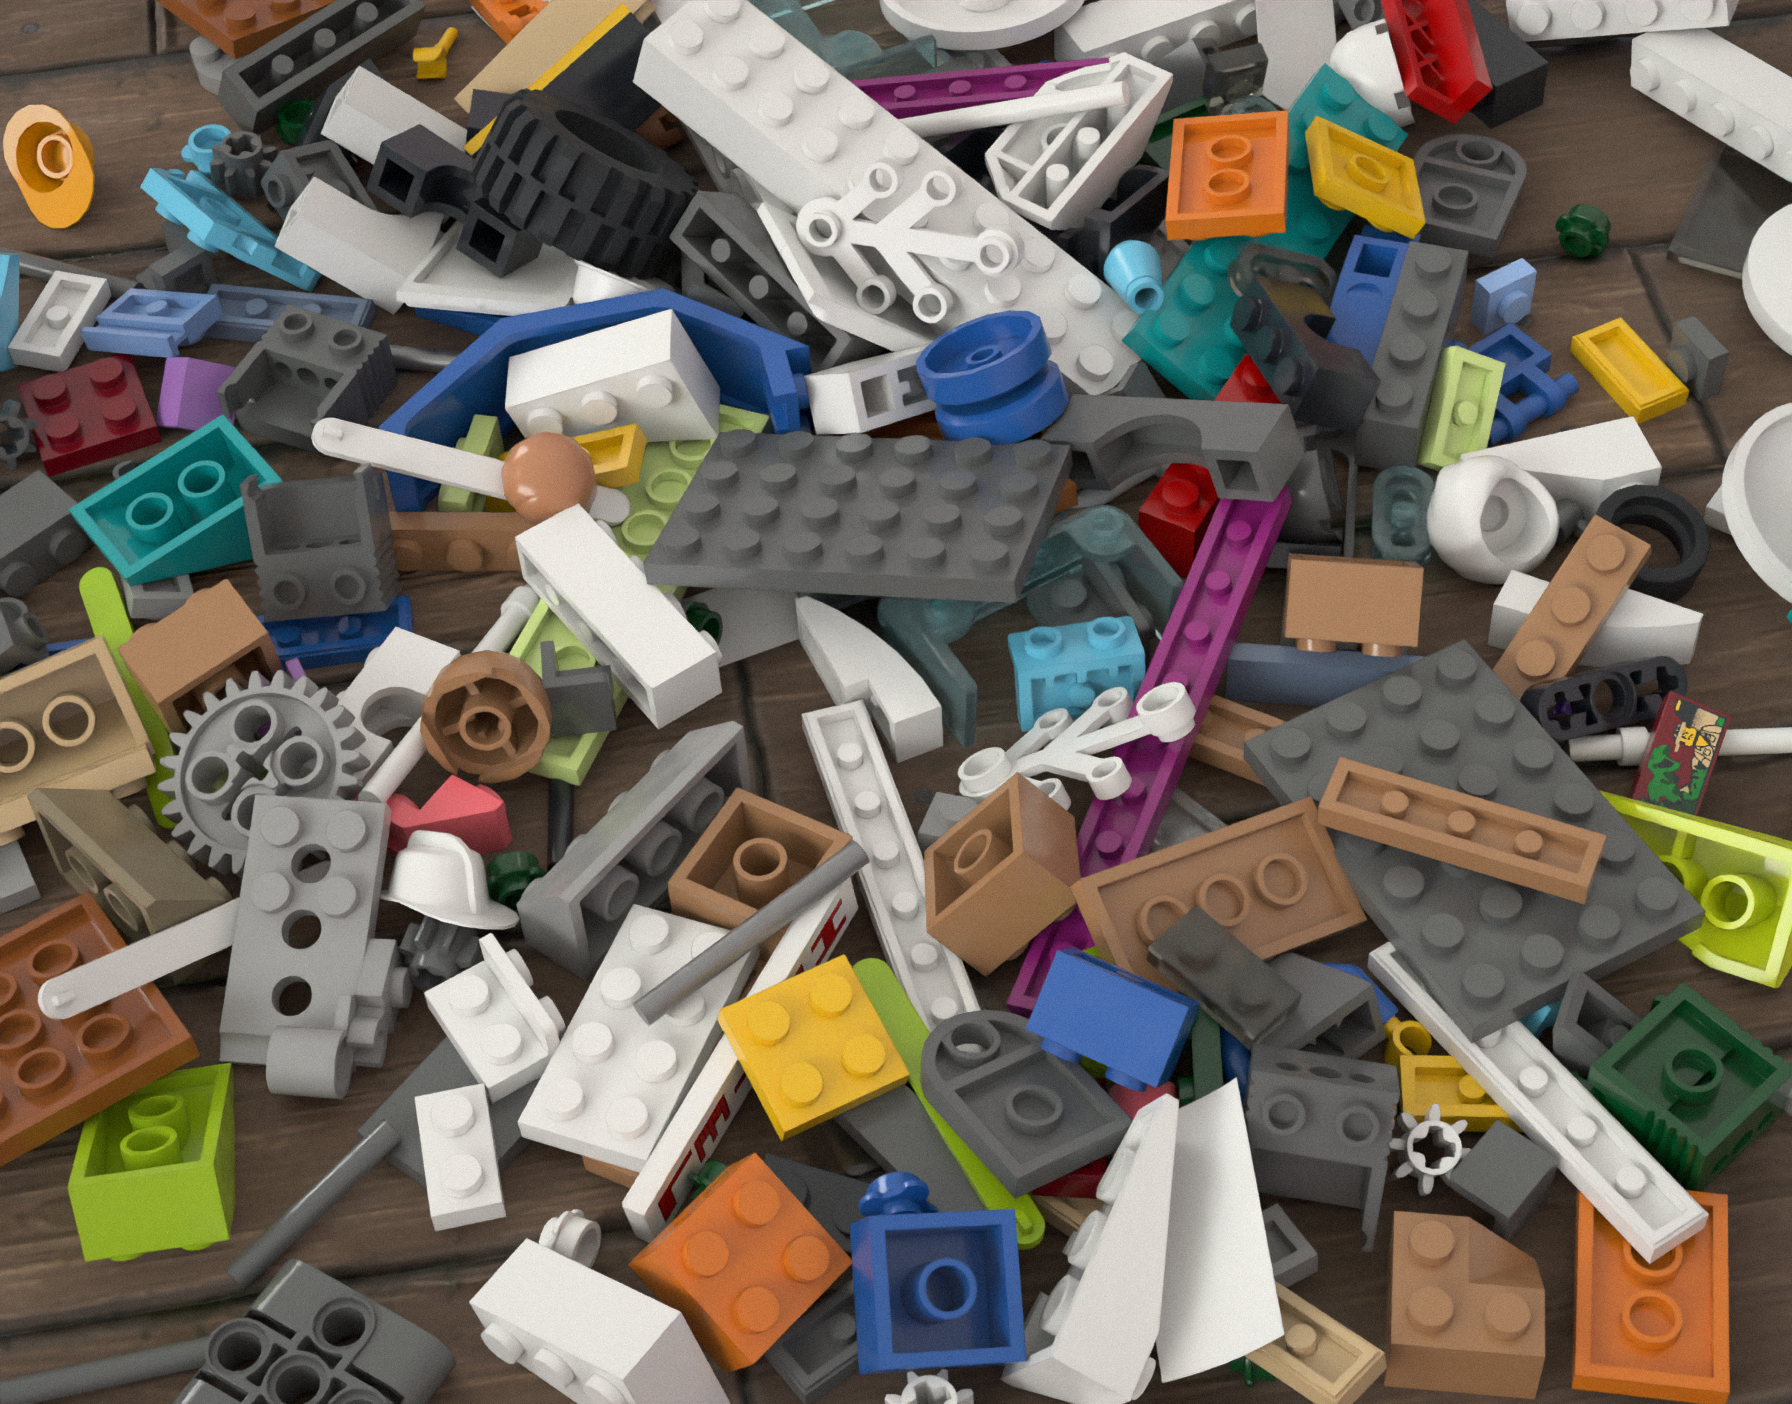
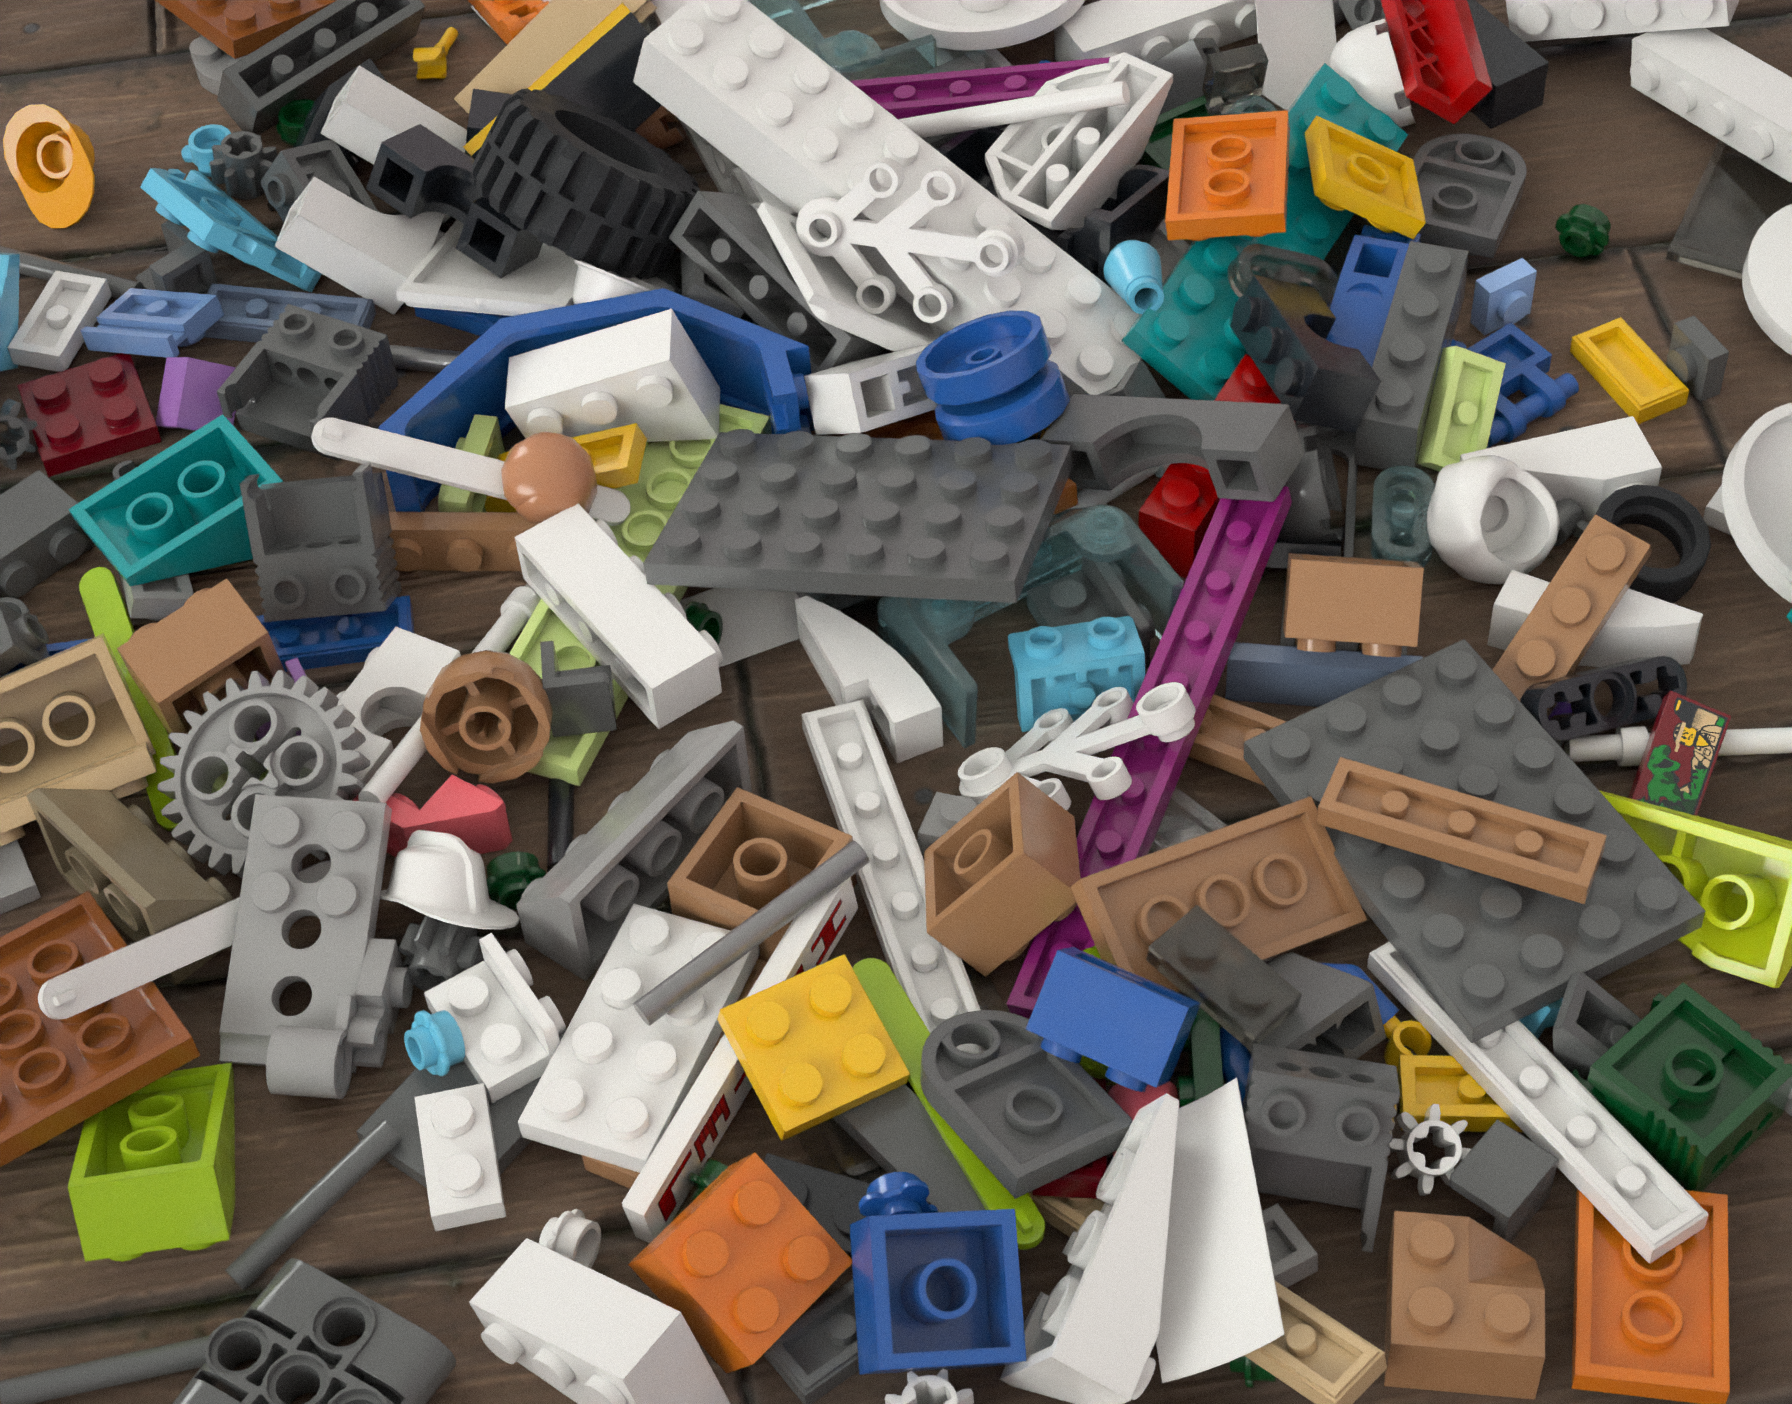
none -> medium azure plate [404,1010,465,1076]

